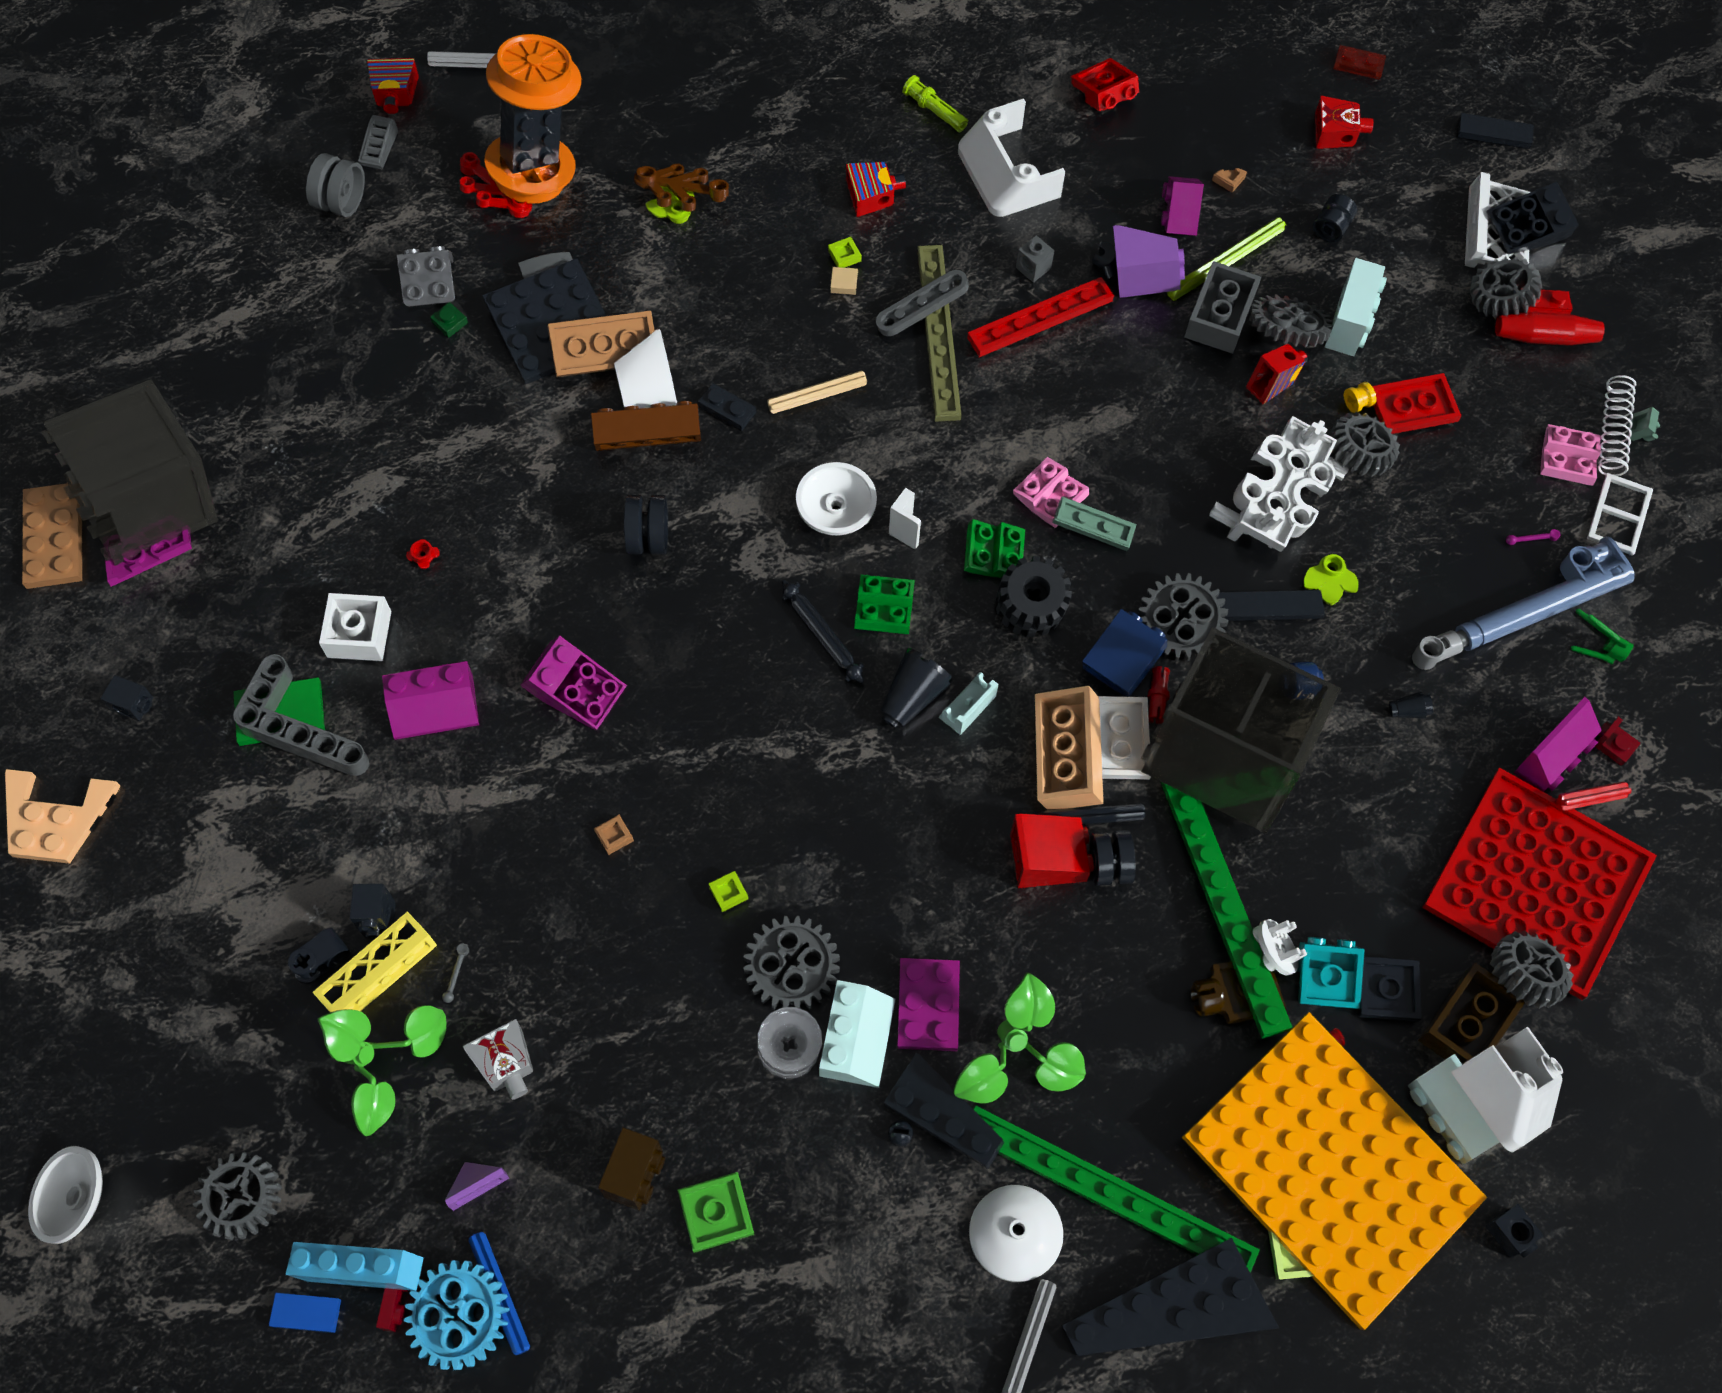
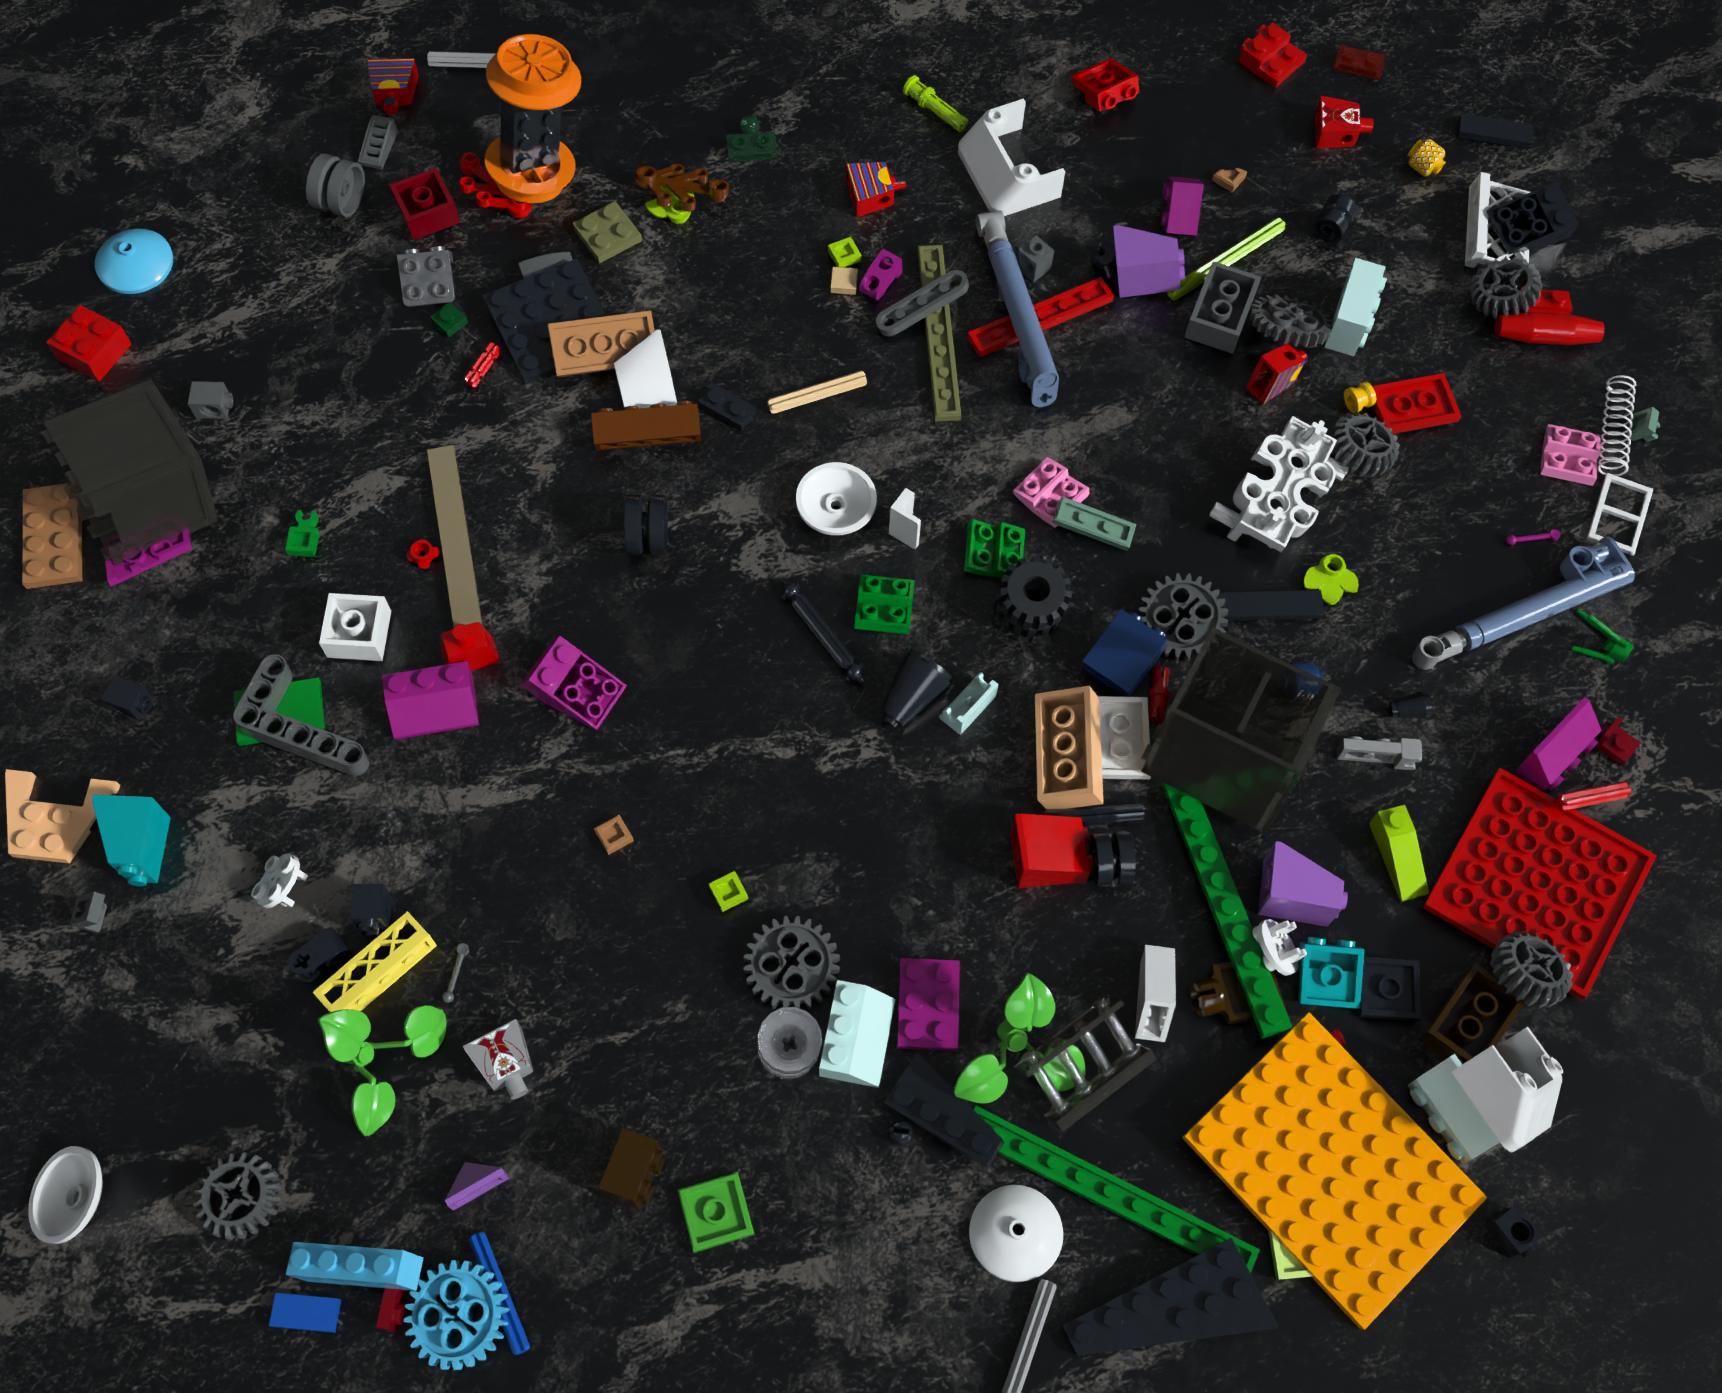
none -> red brick [47,305,132,382]
none -> dark grey bracket [70,892,107,933]
none -> teal slope [92,795,171,886]
none -> medium azure dish [95,229,173,294]
none -> dark grey brick [188,382,233,419]
none -> white plate [251,853,308,909]
none -> green plate [285,510,319,557]
none -> dark red brick [389,167,460,241]
none -> dark tan tile [427,445,483,627]
none -> red torso [441,622,501,671]
none -> red axle [463,342,501,388]
none -> olive plate [573,201,642,264]
none -> clear green plate [727,115,777,162]
none -> magenta leg [859,249,902,301]
none -> sand blue piece [976,210,1059,407]
none -> clear smoke fence [1014,995,1156,1132]
none -> white slope [1135,945,1176,1042]
none -> red plate [1239,22,1307,88]
none -> medium lavender slope [1258,841,1348,927]
none -> light grey plate [1337,736,1422,770]
none -> lime slope [1369,805,1429,902]
none -> yellow head [1407,139,1446,176]

